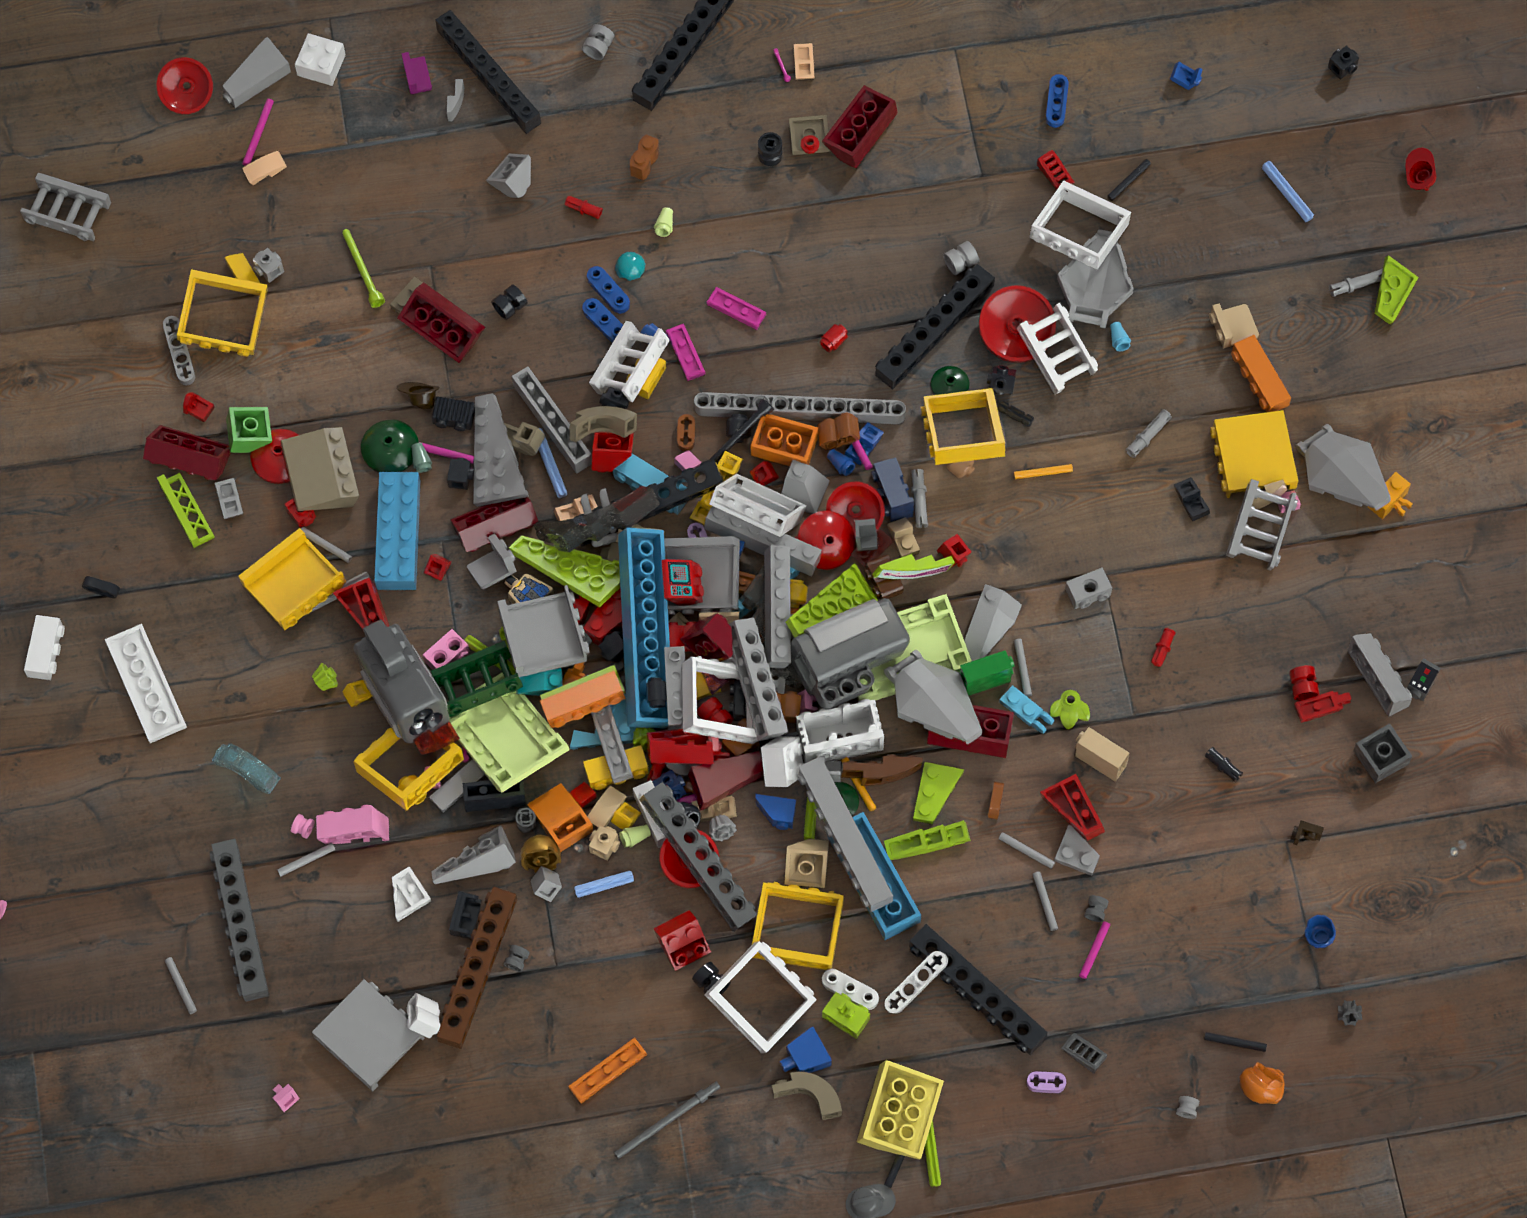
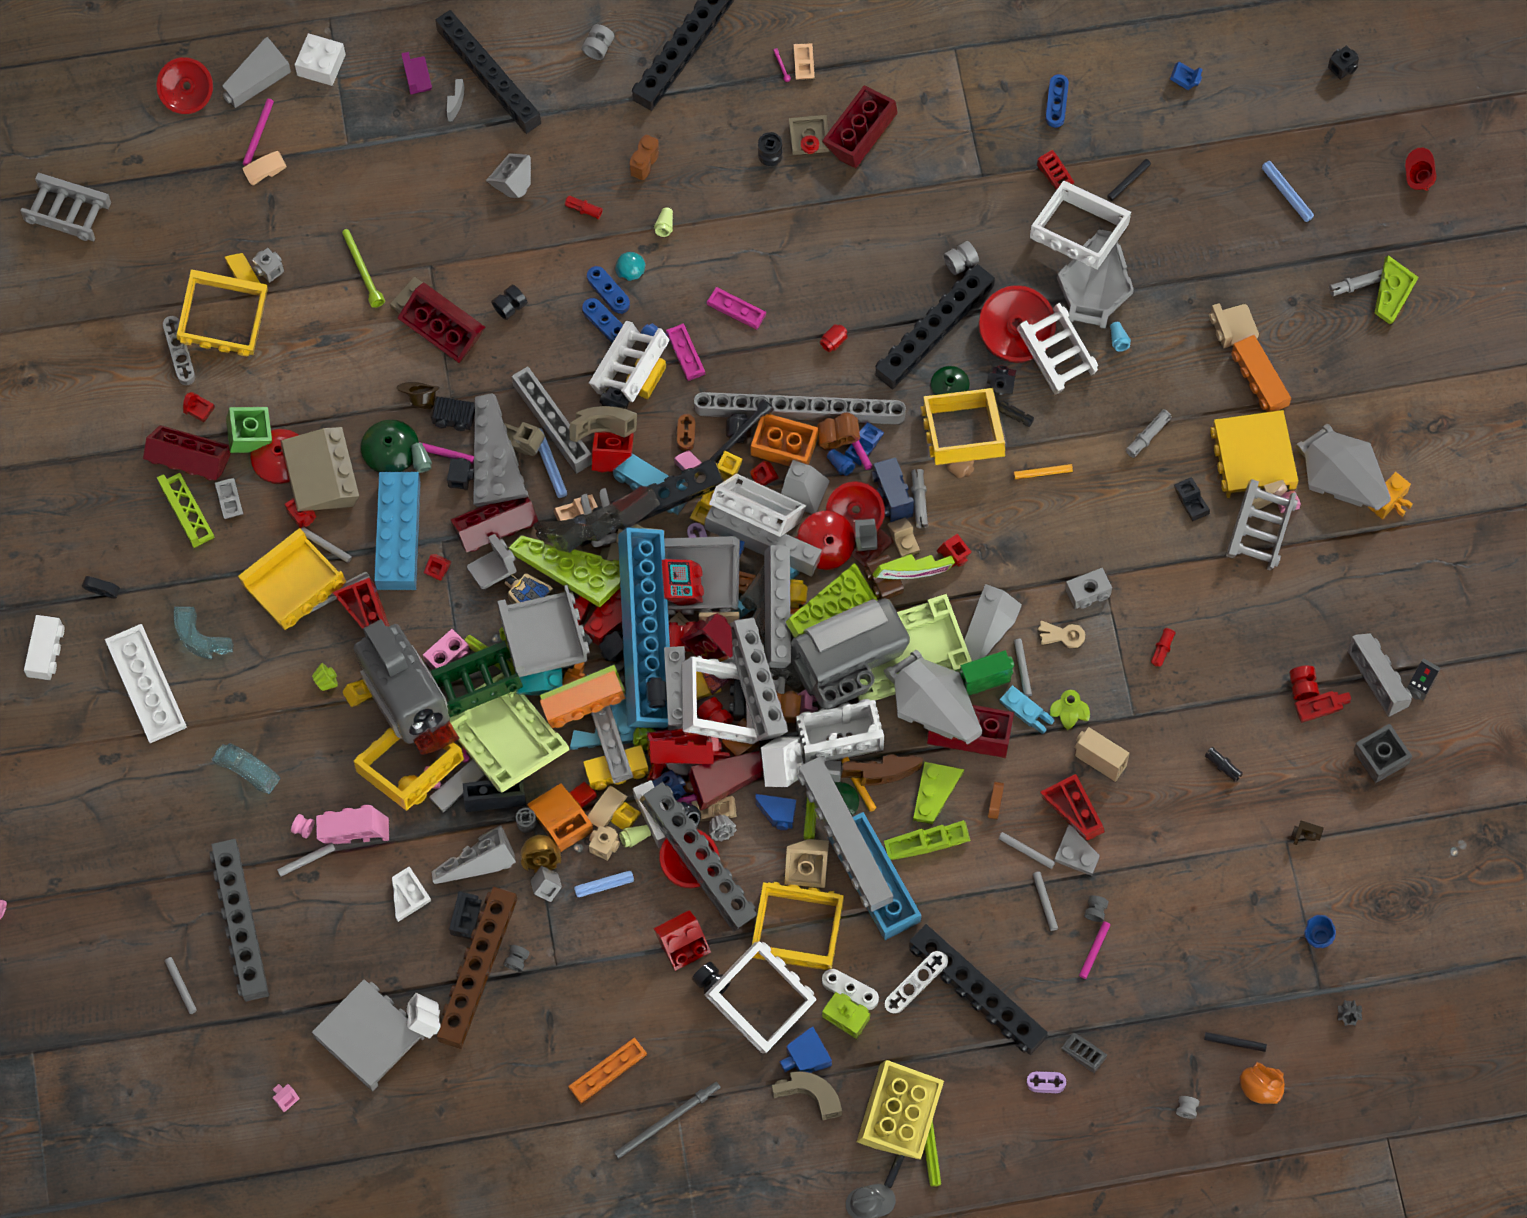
none -> clear light blue arch [174,606,234,659]
none -> tan piece [1038,621,1085,648]

